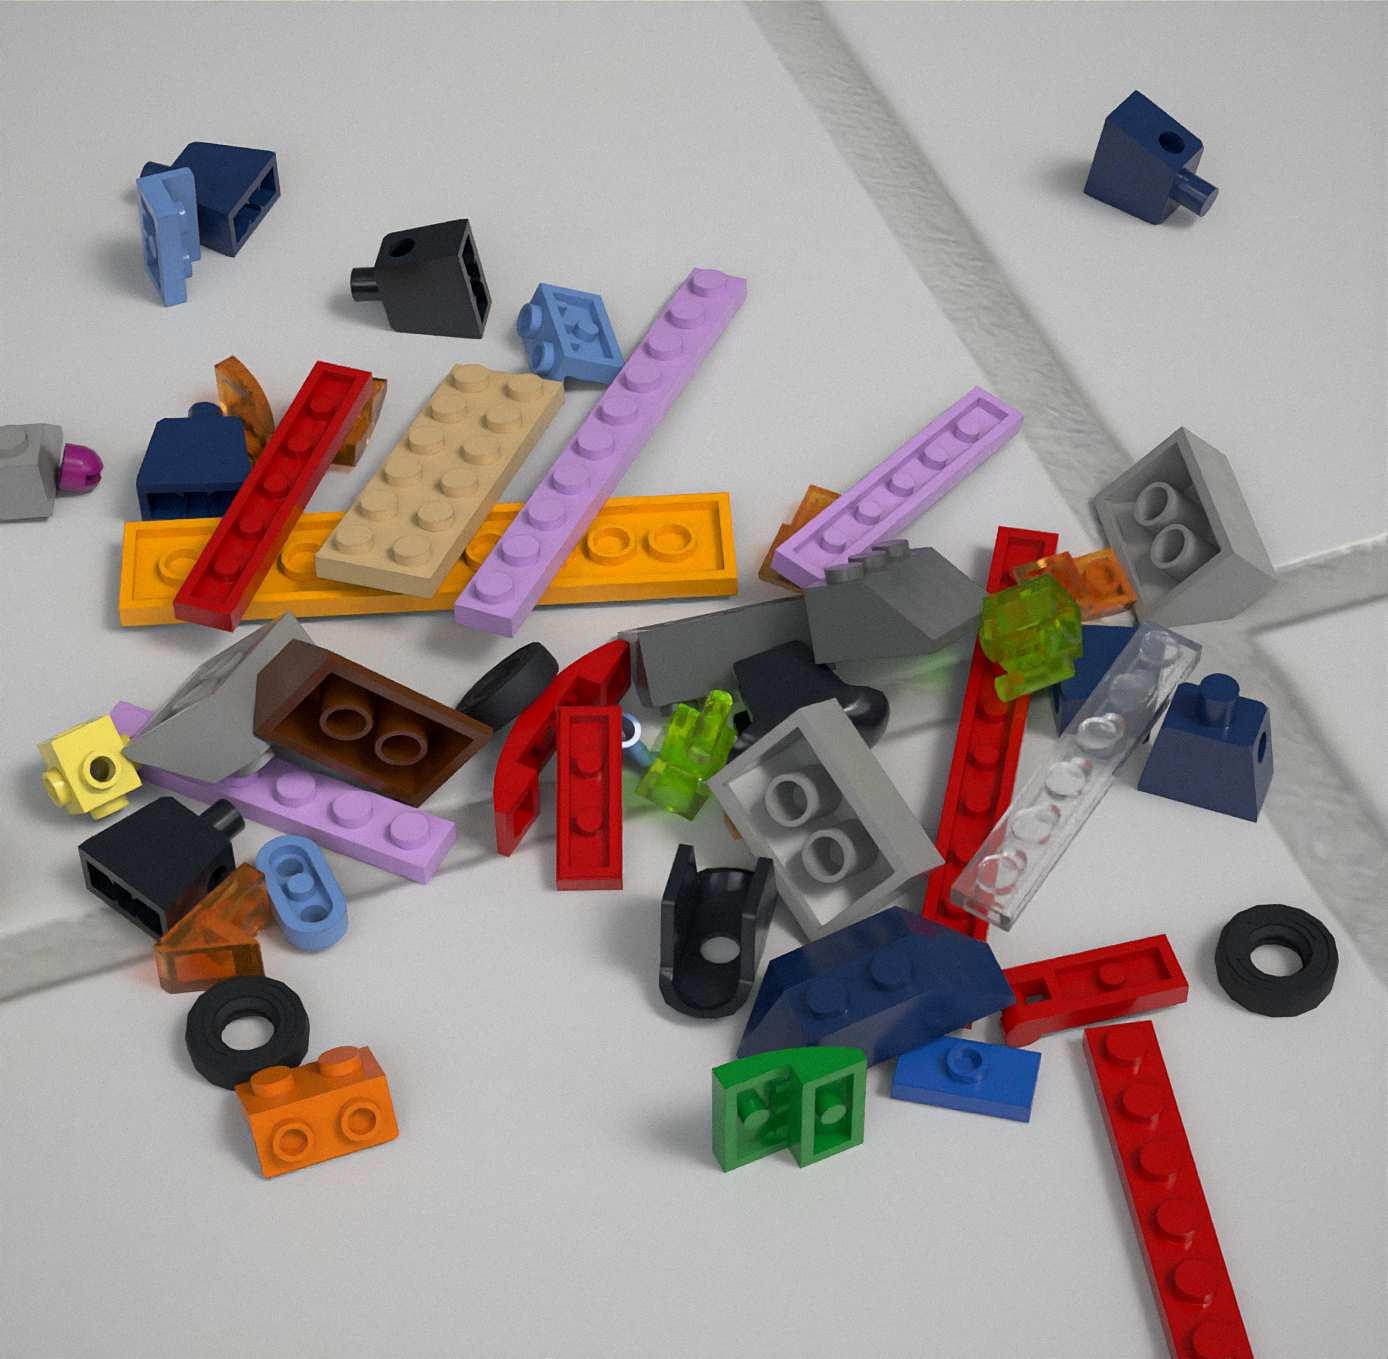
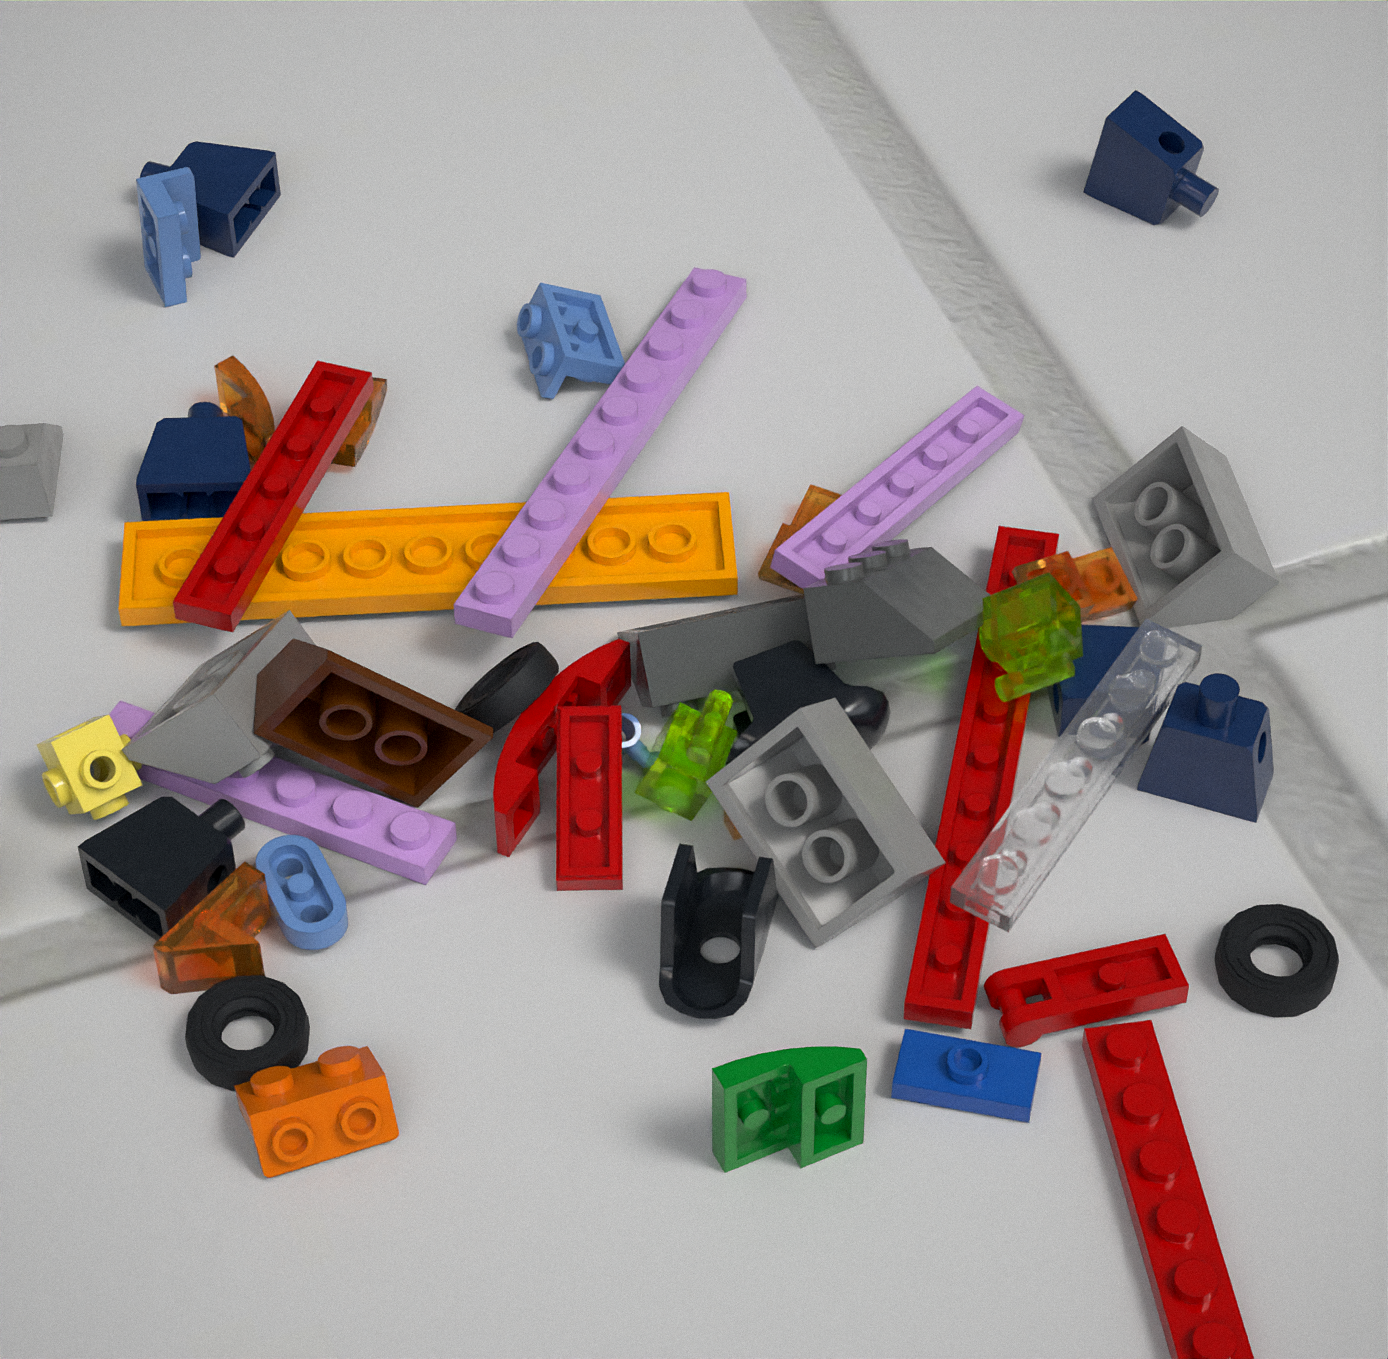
magenta hinge [59,443,104,493] -> none
tan plate [314,364,565,599] -> none
black torso [350,219,492,339] -> none
dark blue wedge [736,906,1017,1069] -> none

